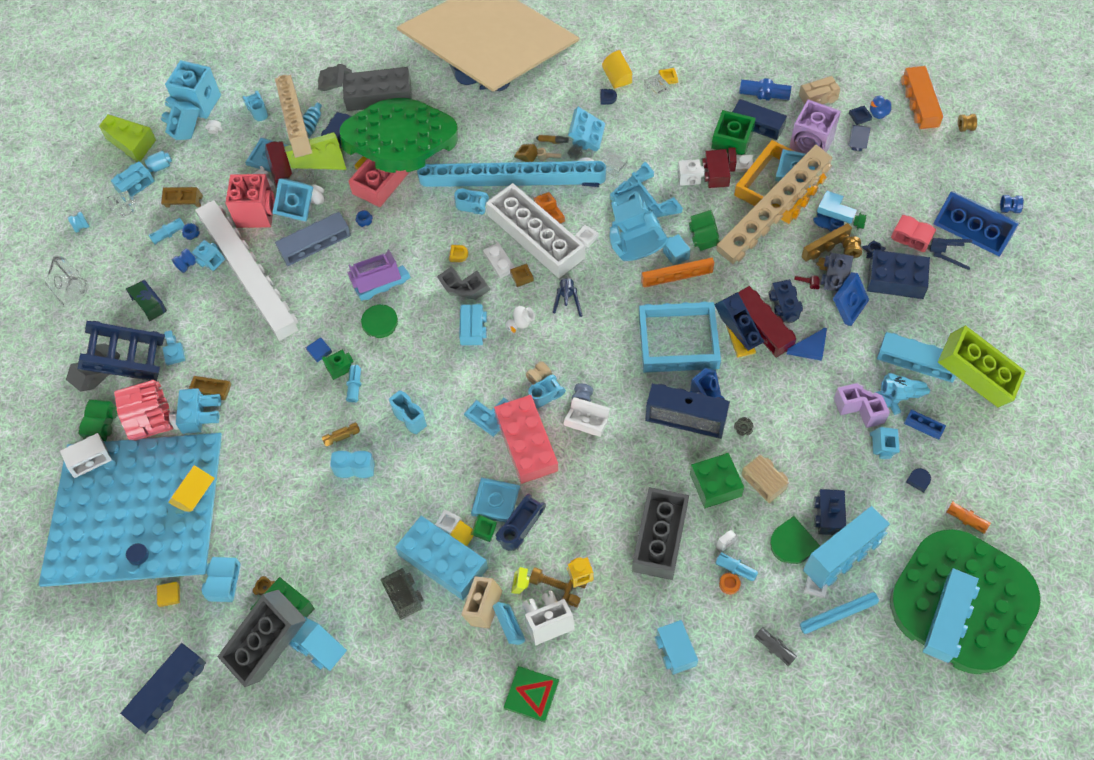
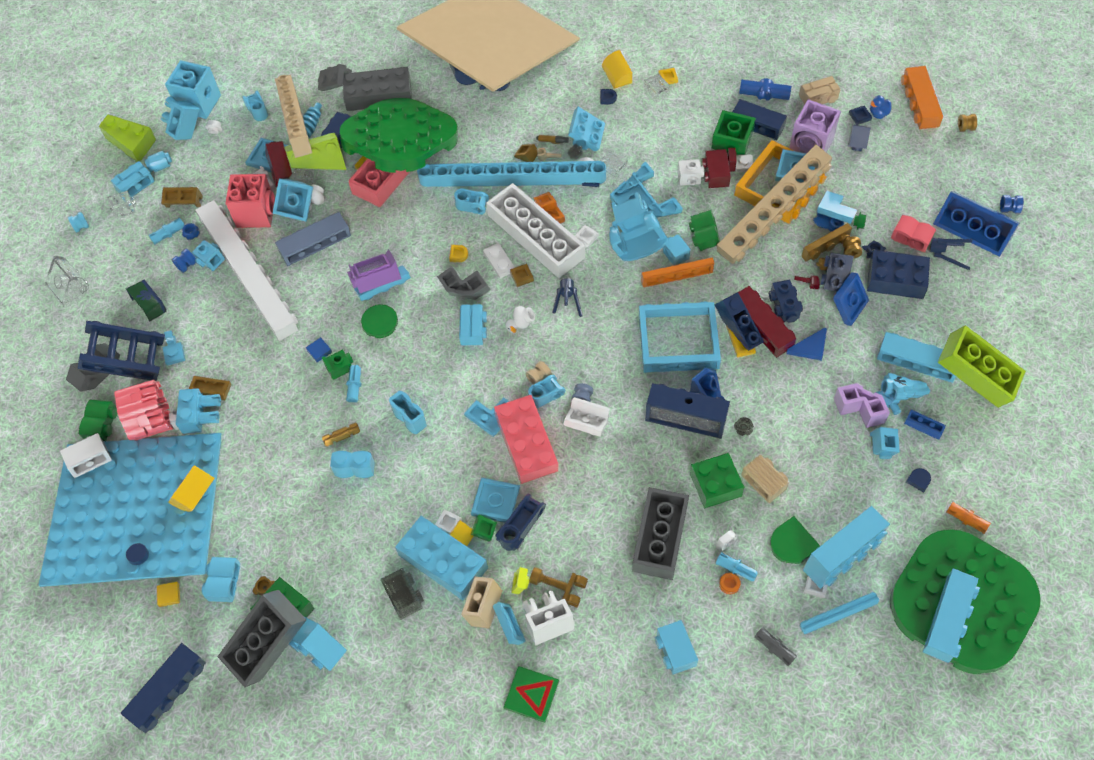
blue plate [355,210,373,227] -> none
yellow brick [567,557,594,588] -> none
dark blue brick [813,489,846,535] -> none

